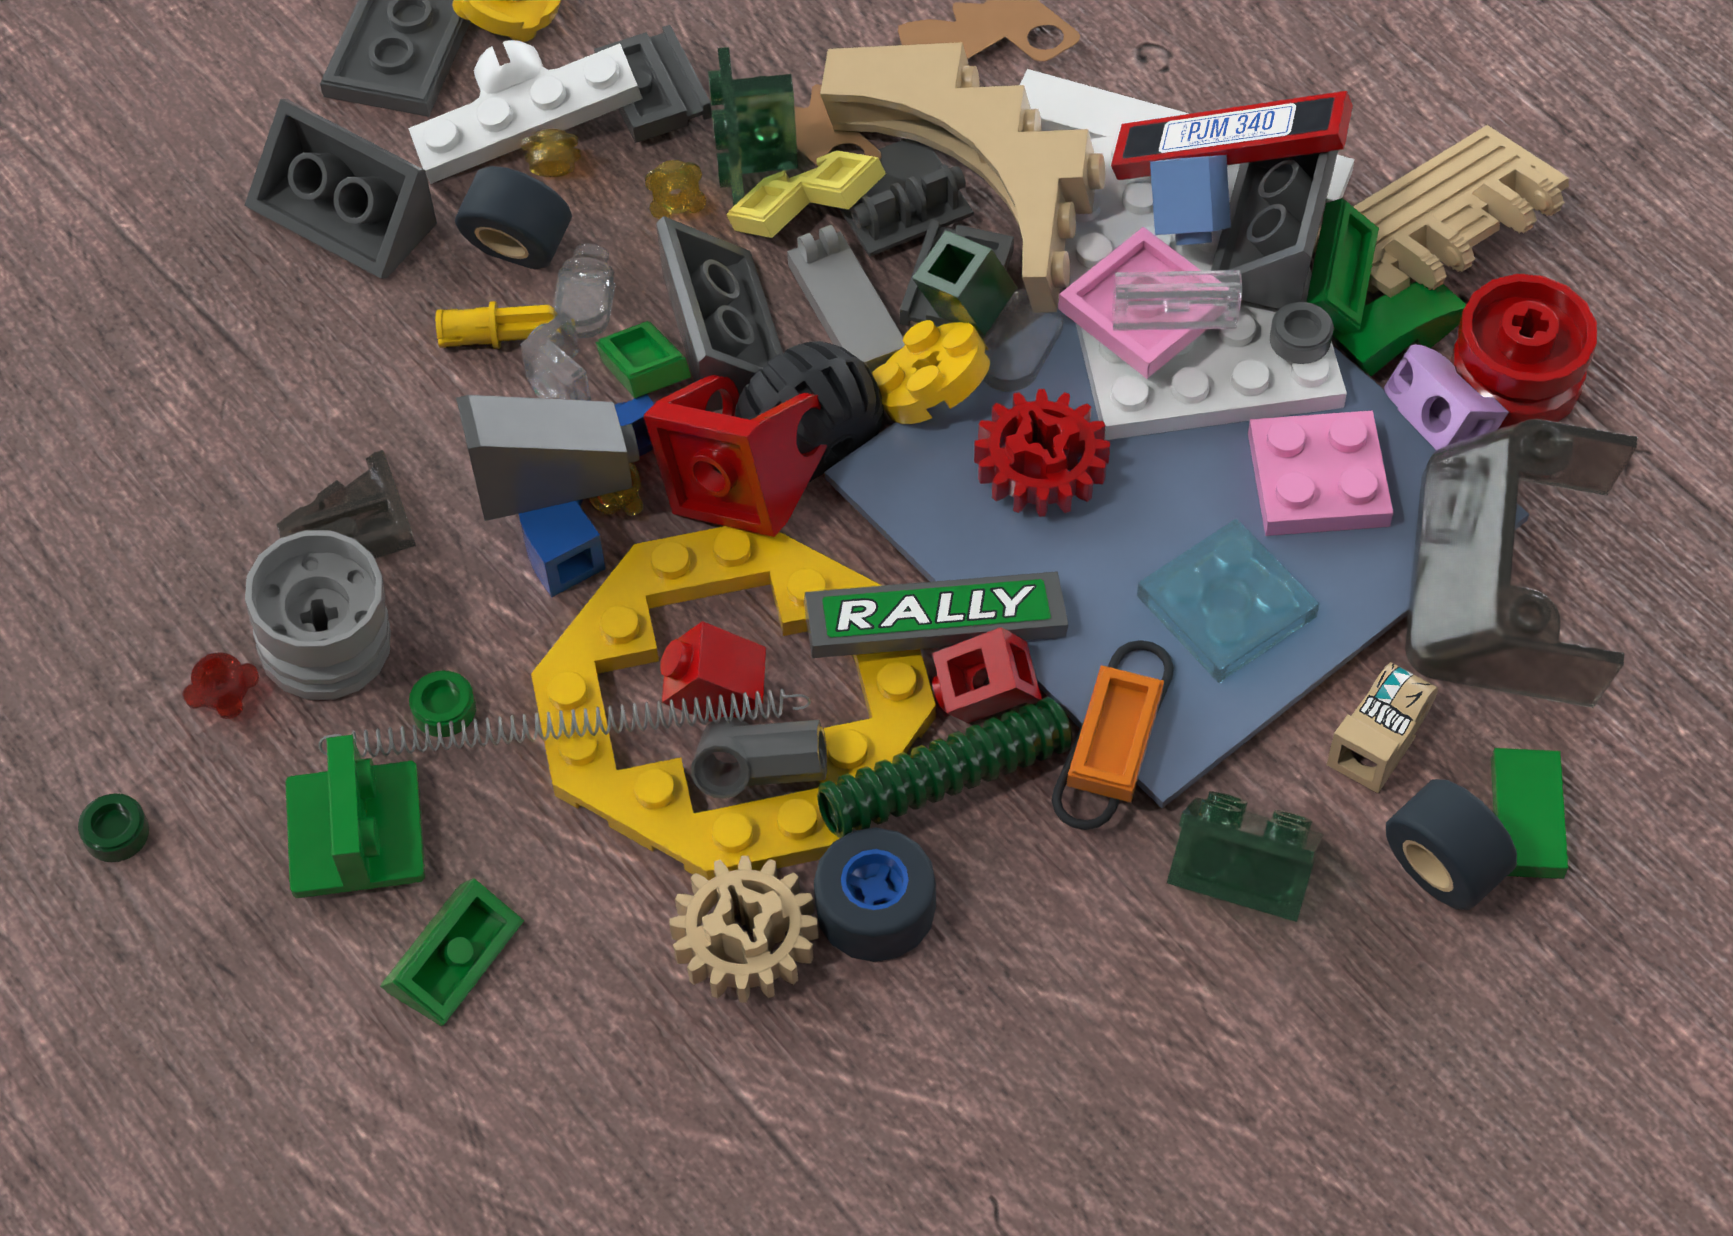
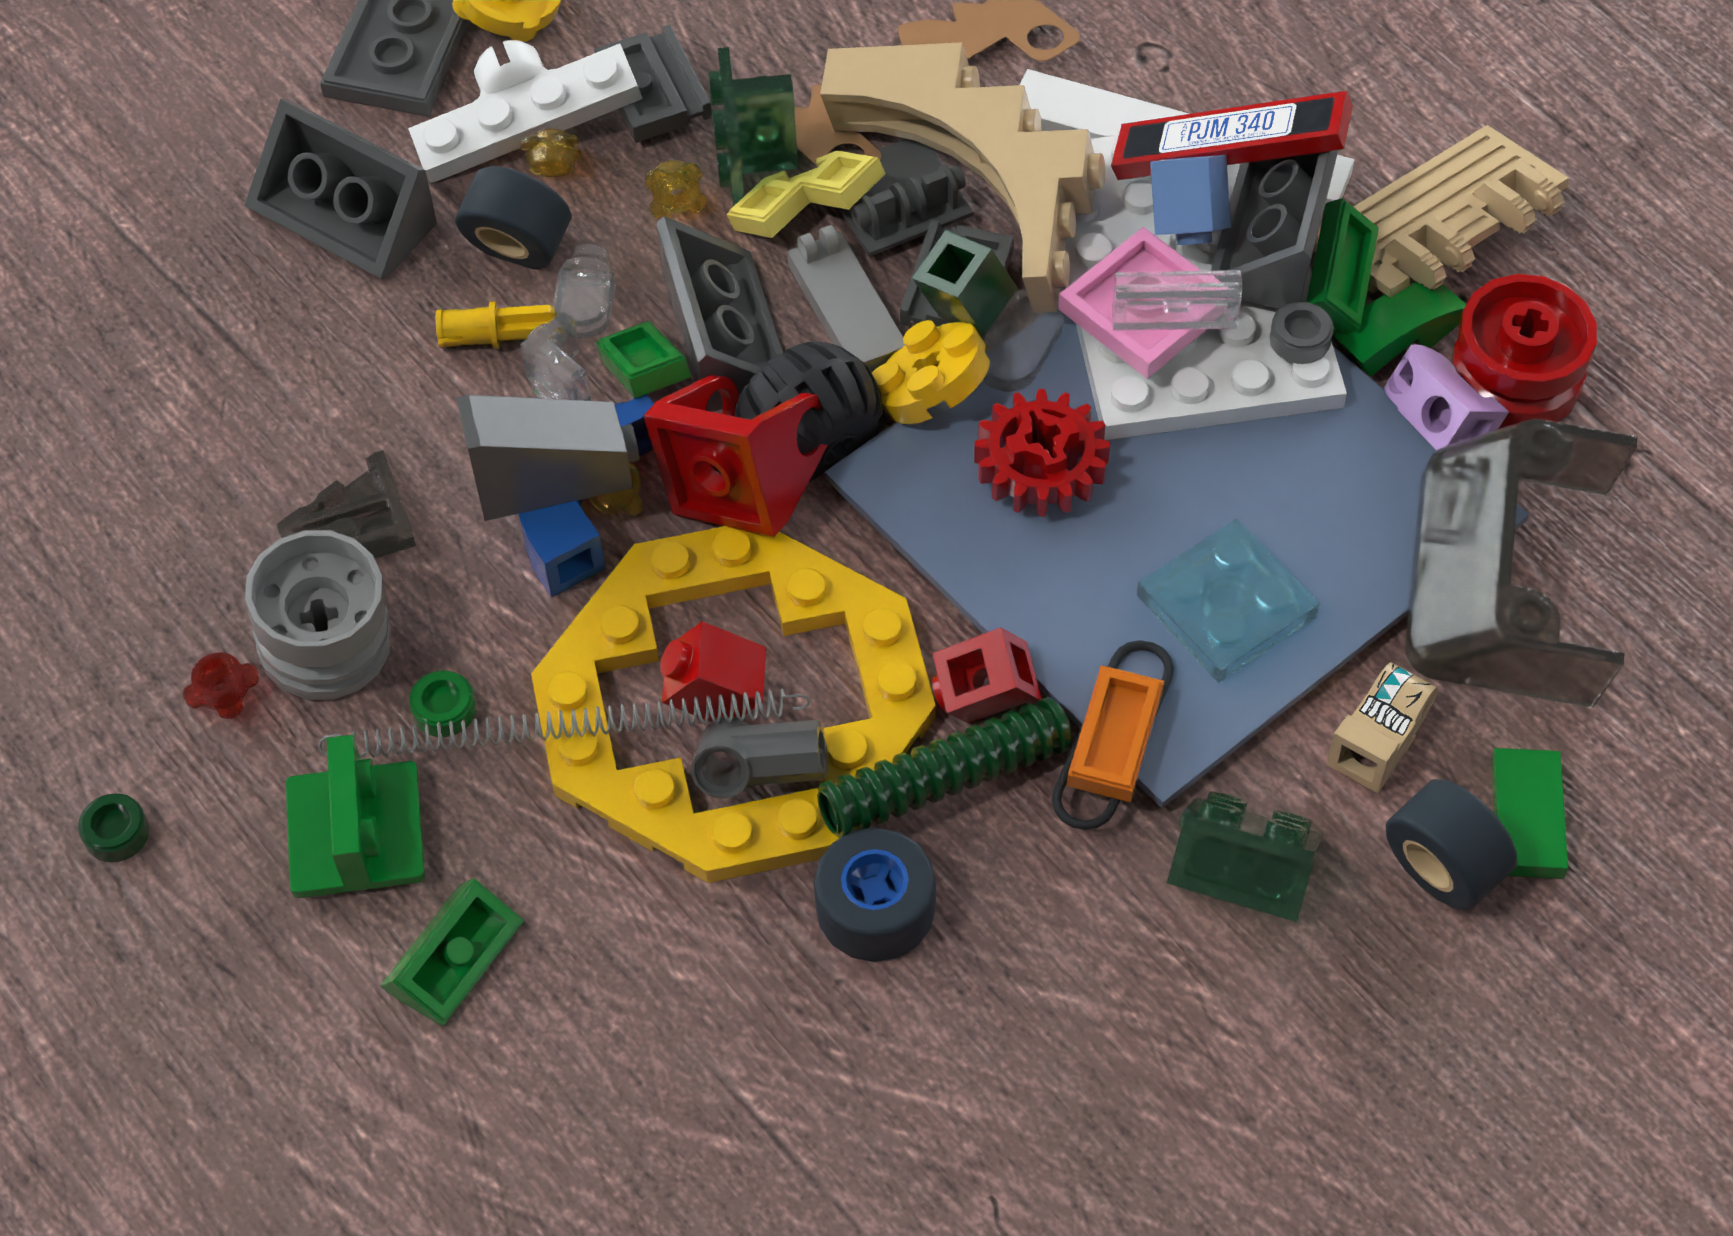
tan gear [670,856,818,1003] -> none
tile [804,571,1068,658] -> none
bright pink plate [1248,410,1393,536] -> none

